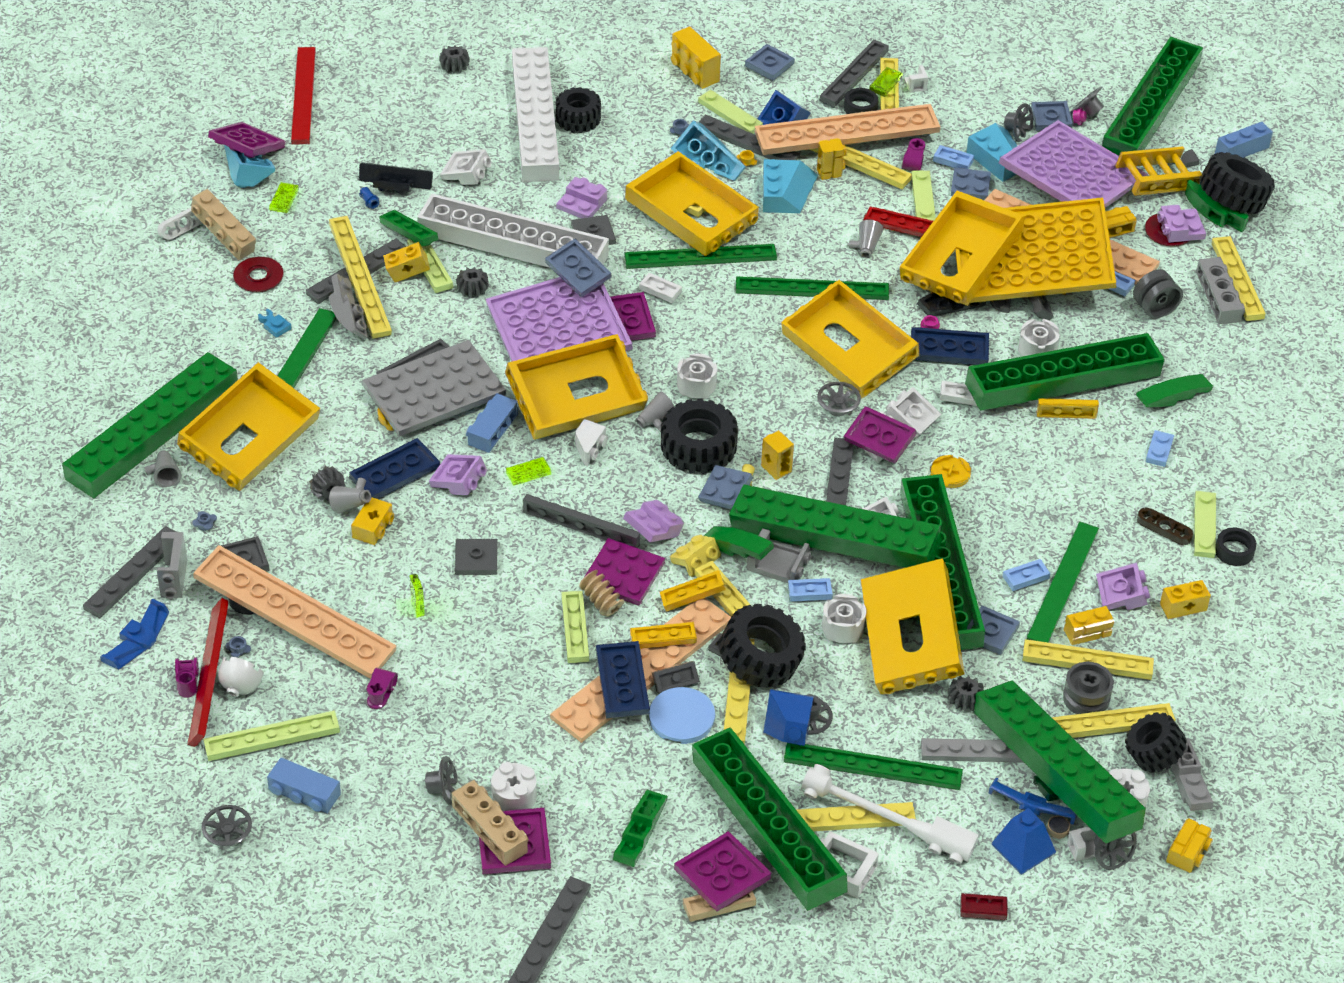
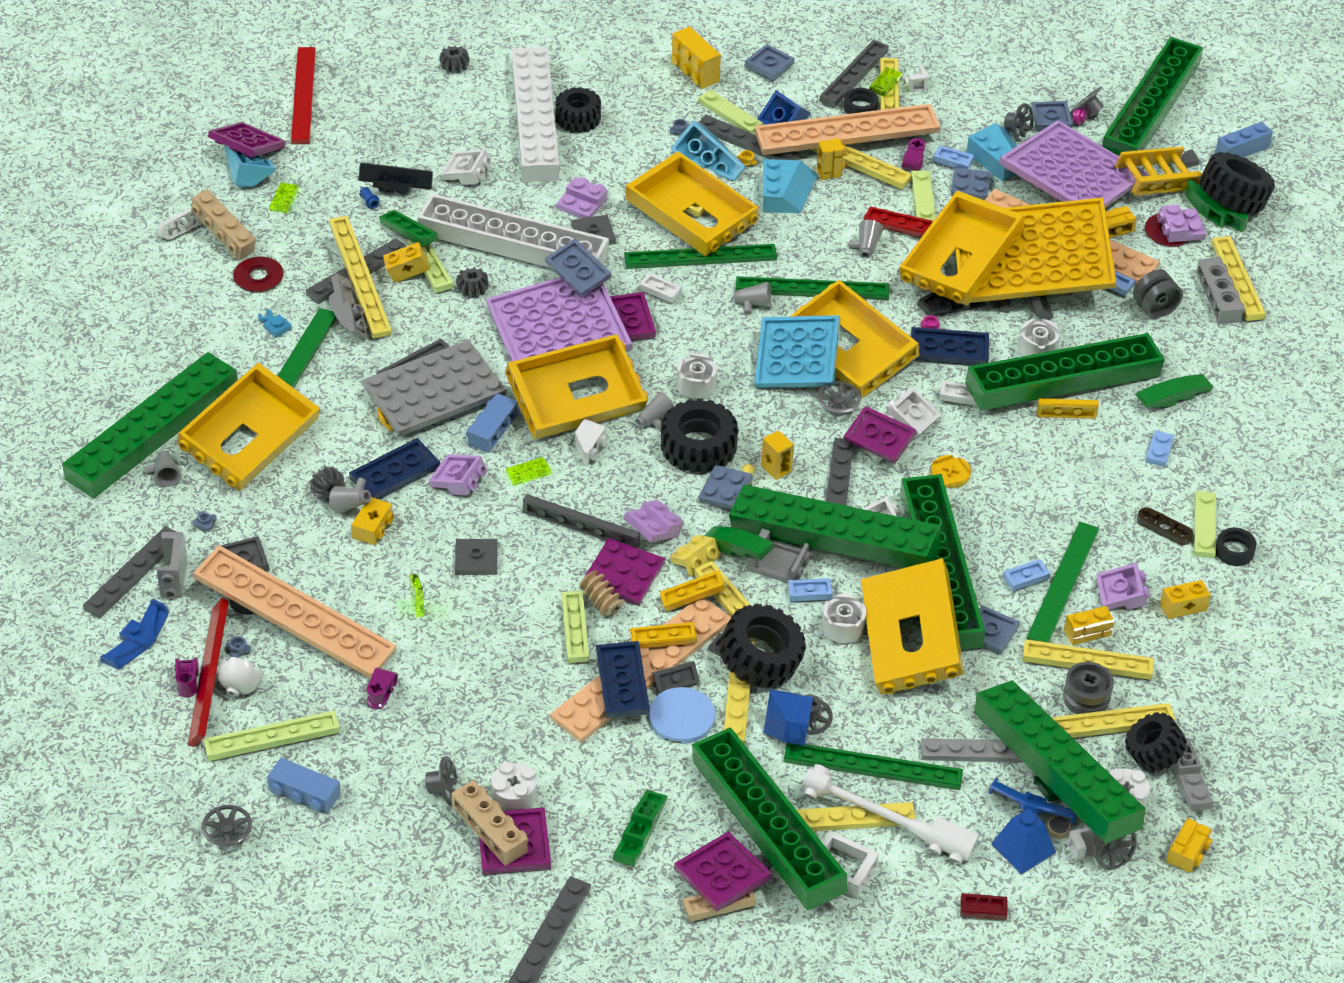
dark grey gear [948,675,984,712] -> none
none -> light grey piece [734,282,771,314]
none -> medium azure plate [754,315,840,388]

